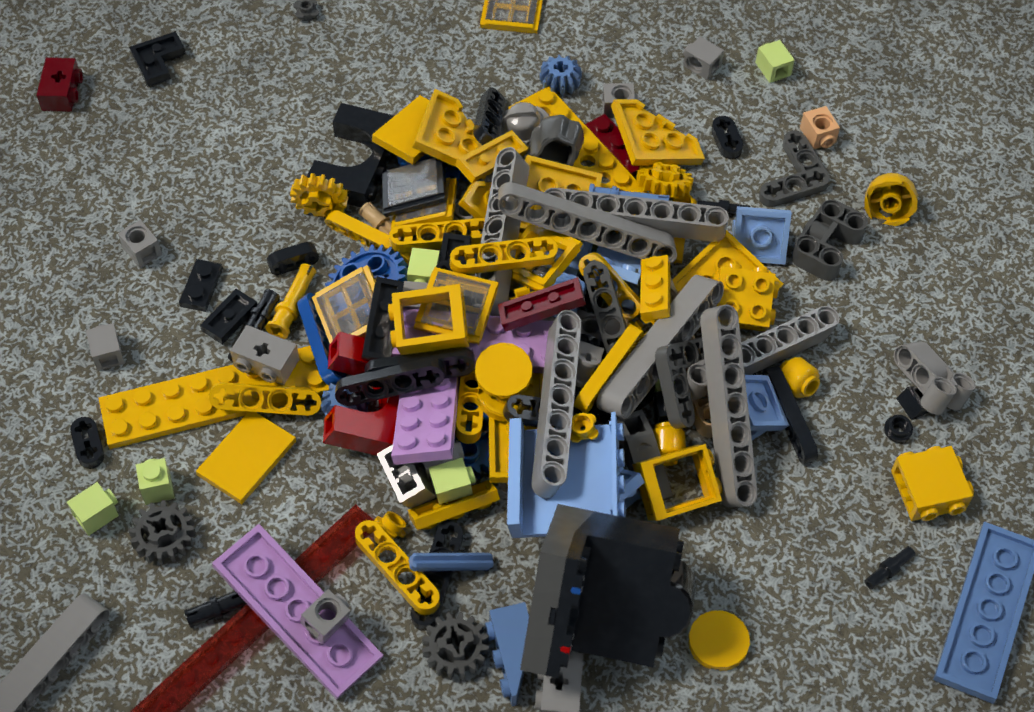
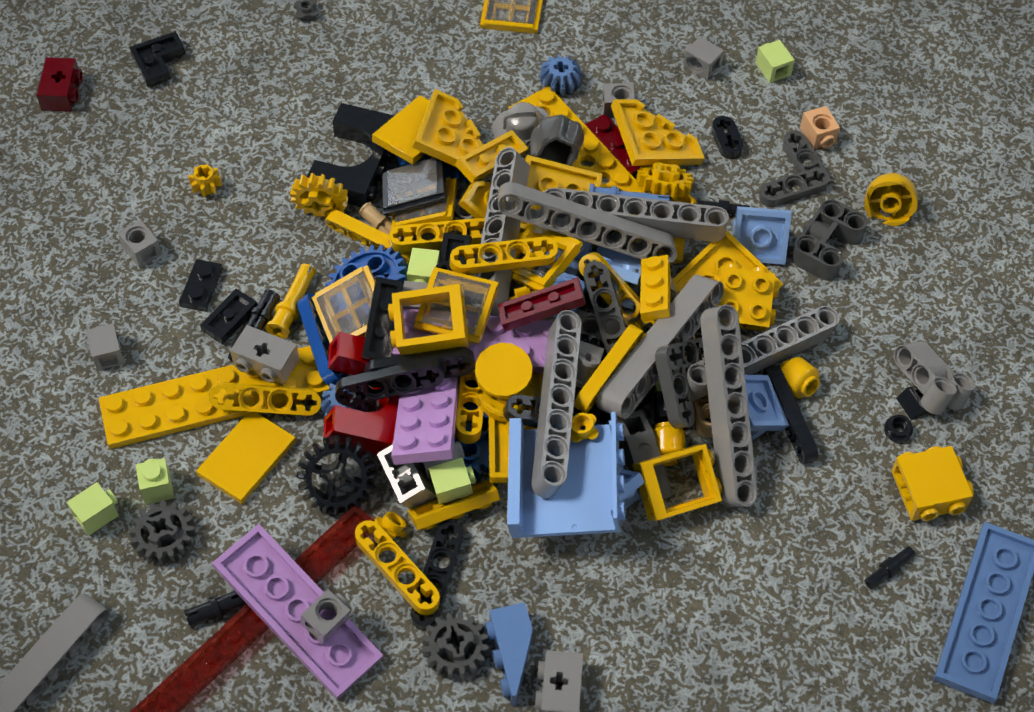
black beam [70,417,104,469] -> none
black beam [267,242,319,276] -> none
medium blue axle [409,553,494,571] -> none
black beam [473,87,506,145] -> none
black piece [520,504,696,678] -> none
yellow tile [688,610,750,671] -> none
none -> yellow gear [188,164,222,197]
none -> black gear [297,435,377,515]

